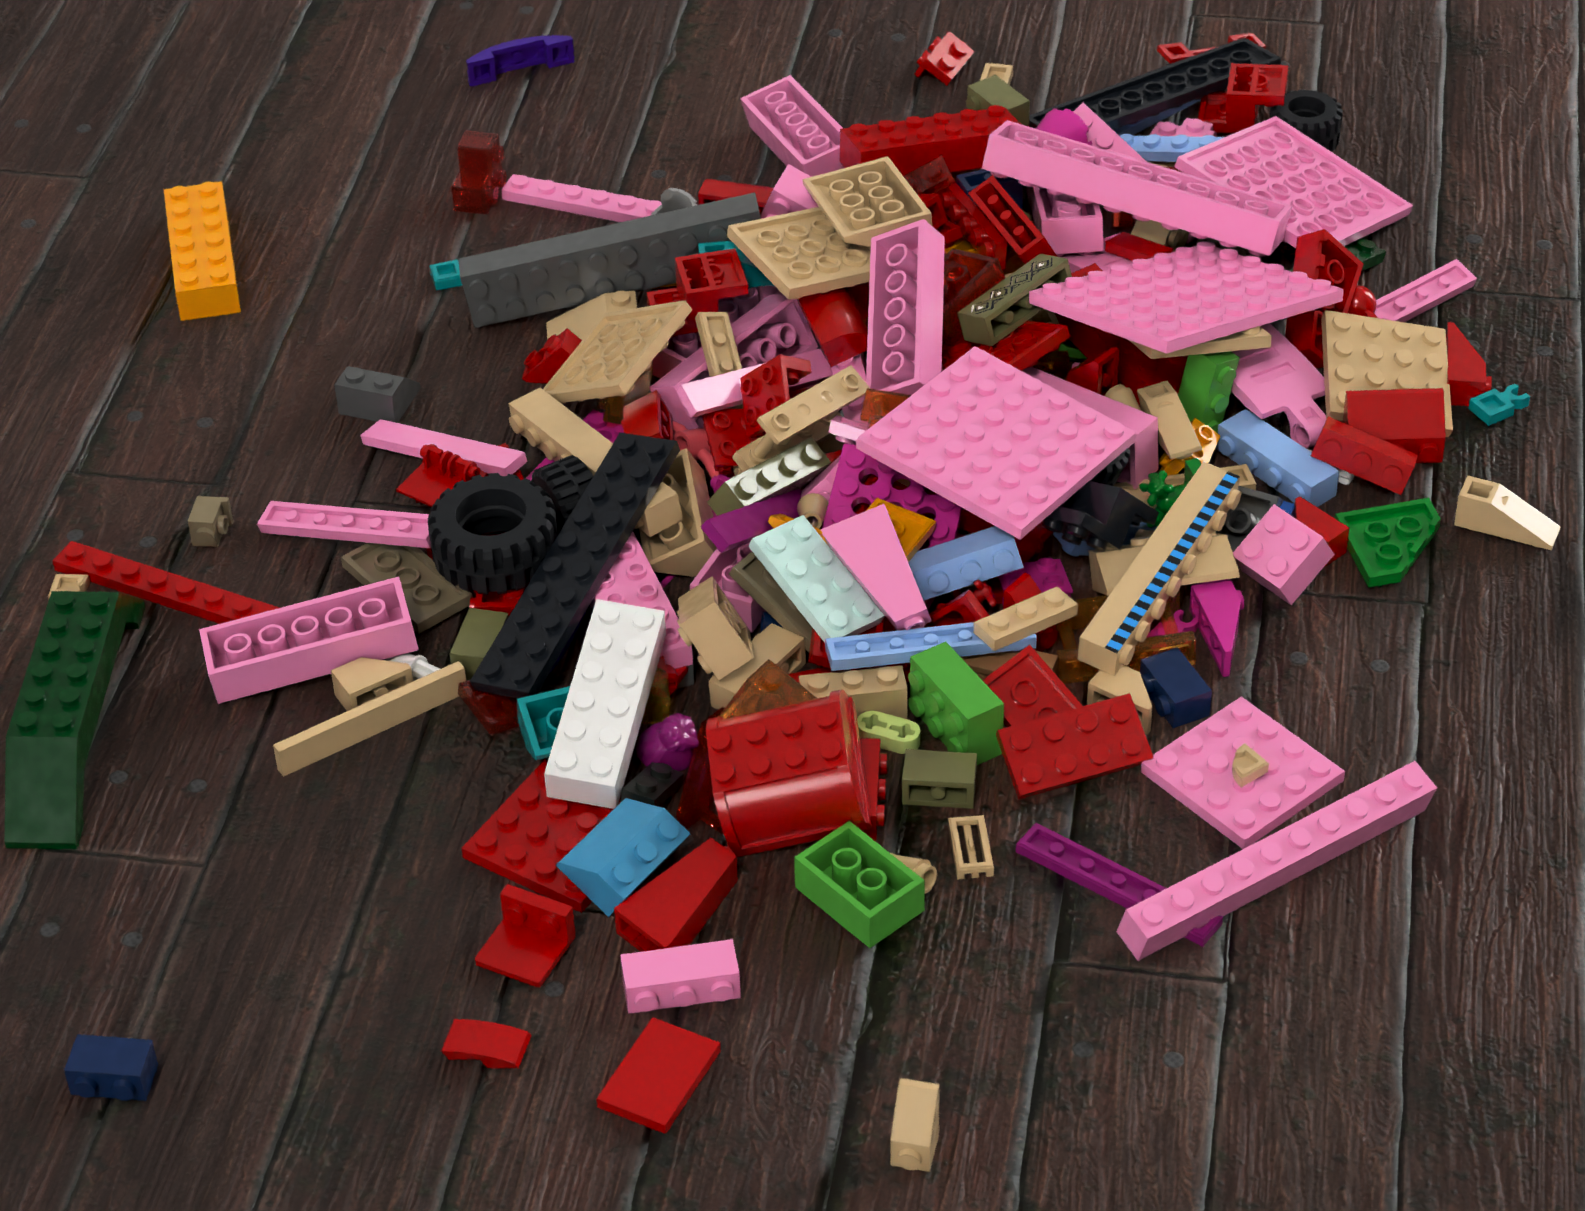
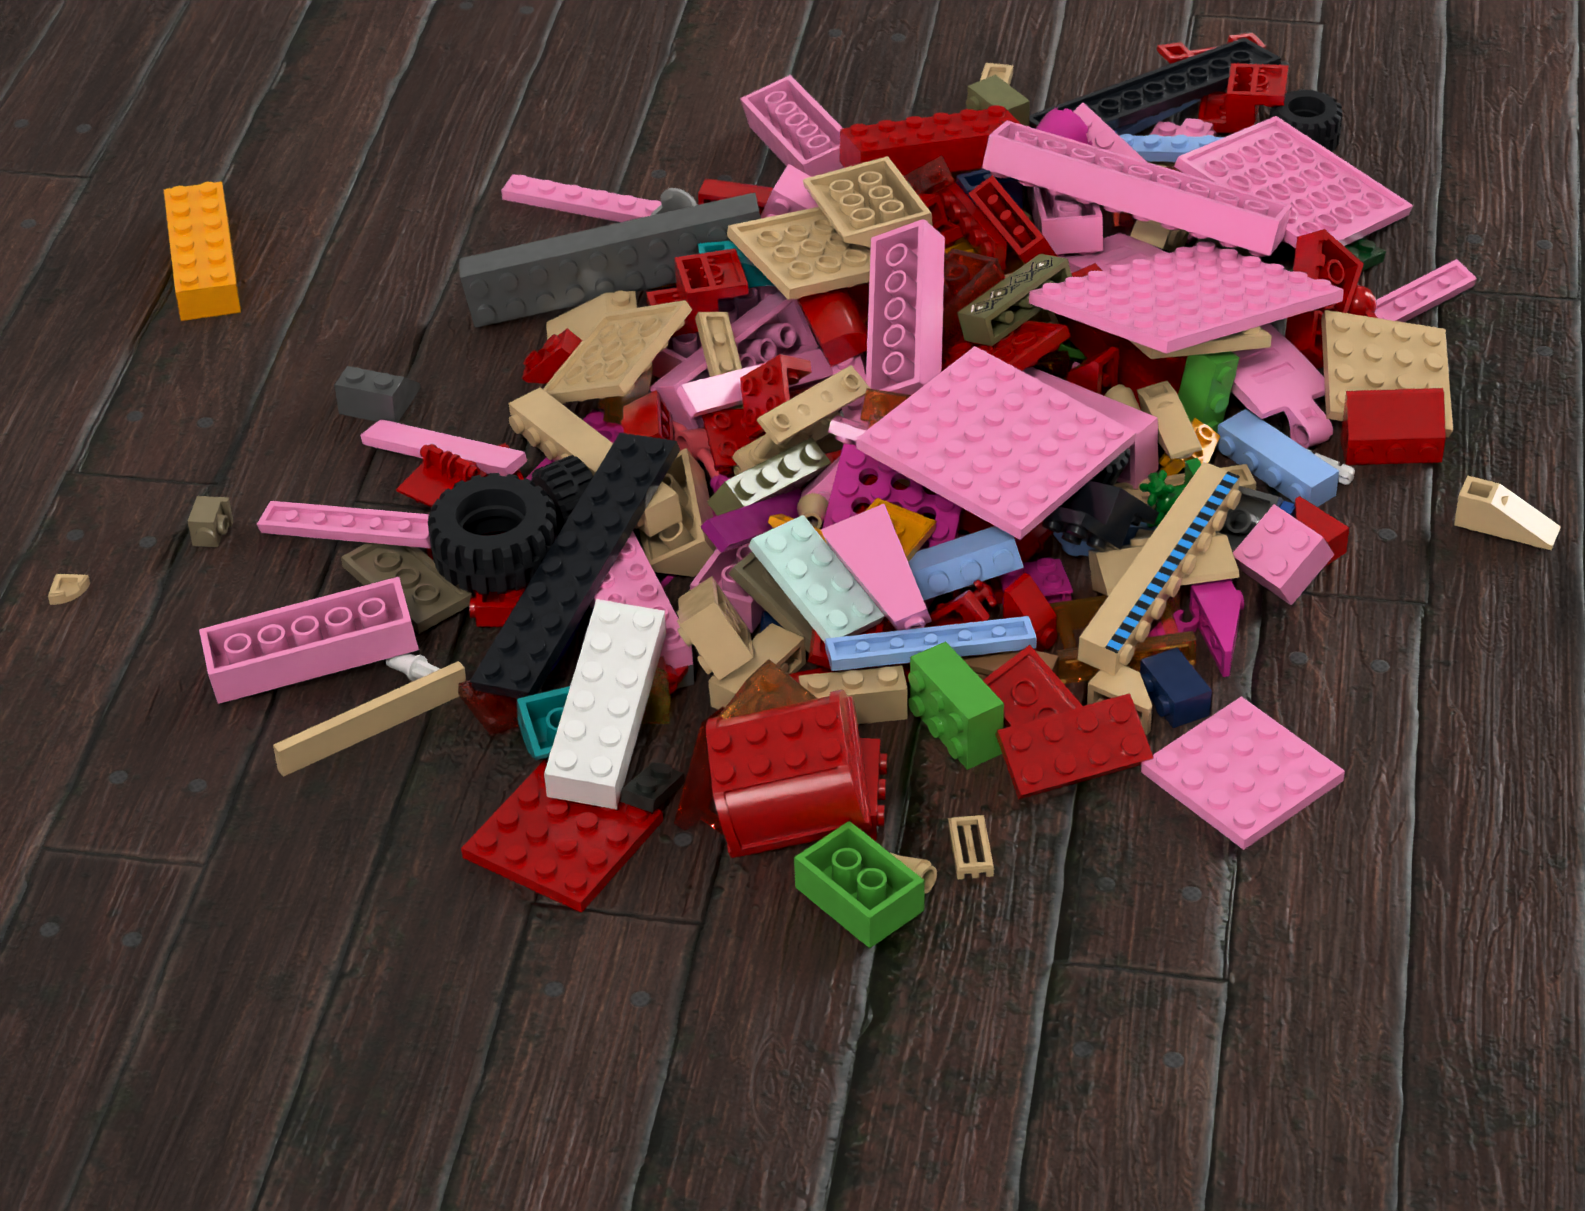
dark green slope [4,591,146,849] -> none
red plate [52,541,280,624] -> none
dark blue brick [64,1034,158,1101] -> none
tan slope [331,657,413,711] -> none
teal tile [429,260,462,291] -> none
red slope [441,1019,531,1068] -> none
olive brick [450,608,509,681] -> none
clear red brick [451,130,507,215] -> none
dark purple slope [466,35,575,87] -> none
red bracket [475,884,576,988] -> none
dark azure slope [556,798,691,917] -> none
red tile [596,1017,721,1134] -> none
red slope [614,838,738,952] -> none
bright pink brick [620,939,741,1014] -> none
magenta hair [636,713,699,771] -> none
yellowish green beam [857,711,921,754] -> none
tan slope [890,1078,939,1172] -> none
olive brick [902,749,977,809] -> none
bracket [914,31,975,86] -> none
tan plate [973,586,1078,651] -> none
magenta tile [1016,823,1223,947] -> none
red tile [1105,232,1173,261] -> none
bright pink brick [1117,761,1437,961] -> none
tan tile [1232,743,1269,787] -> none
red brick [1311,416,1418,495] -> none
green plate [1335,498,1441,588] -> none
red slope [1446,322,1492,406] -> none
teal plate [1468,384,1530,426] -> none

